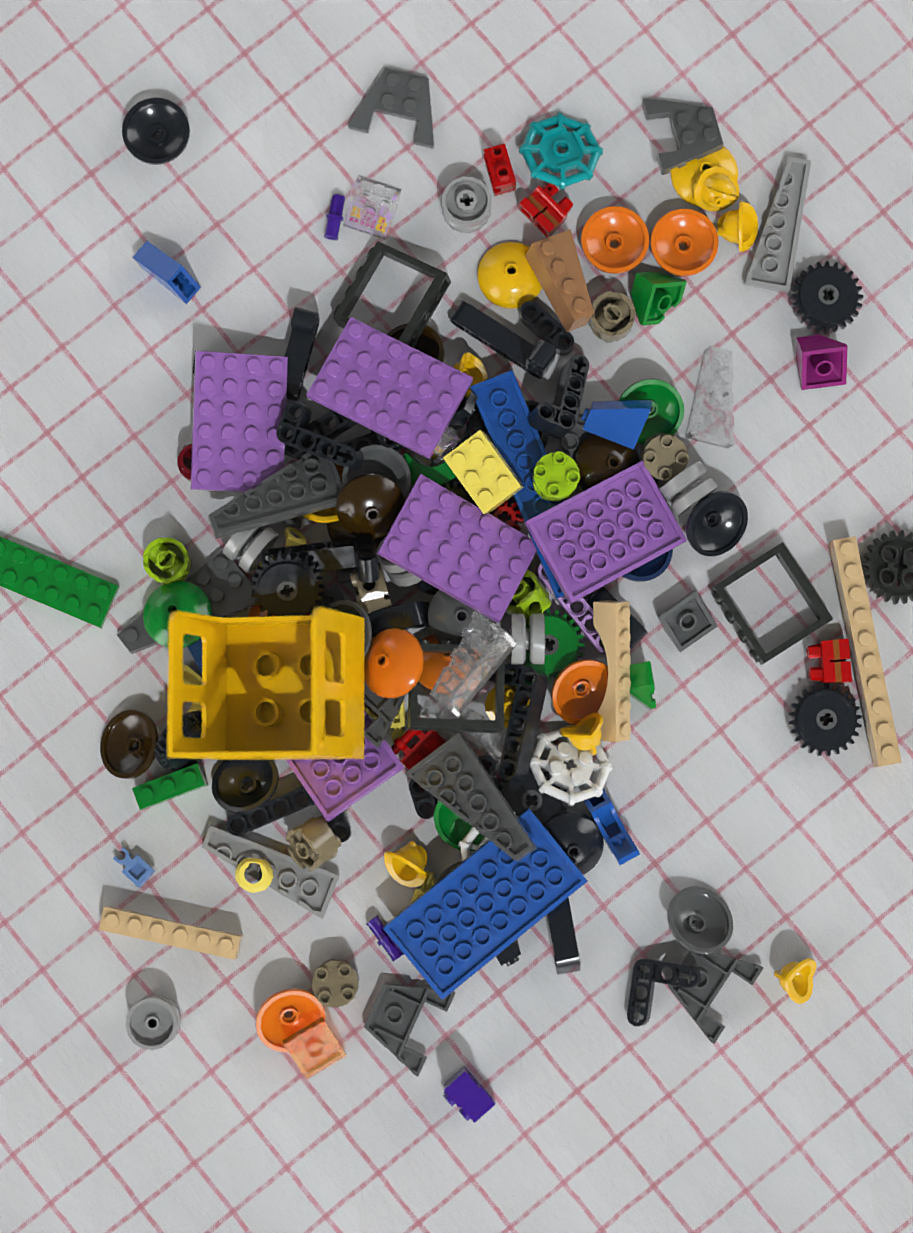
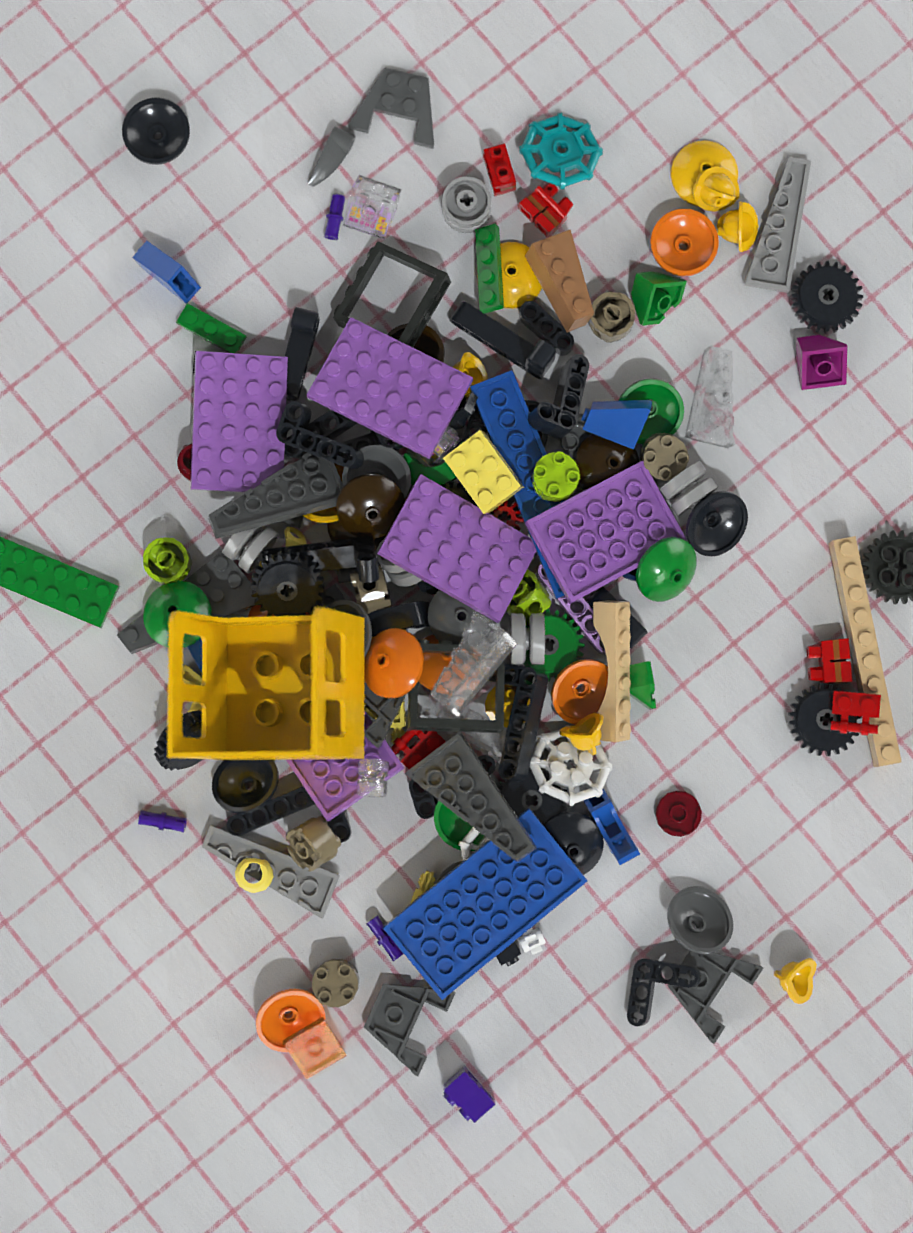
tan arch [98,906,243,960] -> none
dark brown dish [100,710,159,779] -> none
medium blue plate [113,847,155,888] -> none
light grey wheel [126,995,181,1050] -> none
green brick [132,763,209,810] -> none
yellow helmet [384,841,429,887] -> none
black beam [547,897,580,975] -> none
orange dish [581,206,649,274] -> none
dark grey wing [642,98,723,175] -> none
dark grey slope [657,590,718,652] -> none
pearl dark grey window [711,542,833,665] -> none
none -> dark purple pin [138,810,187,833]
none -> green plate [176,303,247,354]
none -> dark grey piece [308,126,356,187]
none -> clear wheel [356,759,389,797]
none -> green plate [475,224,504,314]
none -> white gear [518,927,546,955]
none -> green dish [636,537,697,602]
none -> dark red tile [655,791,702,837]
none -> red plate [831,691,881,736]

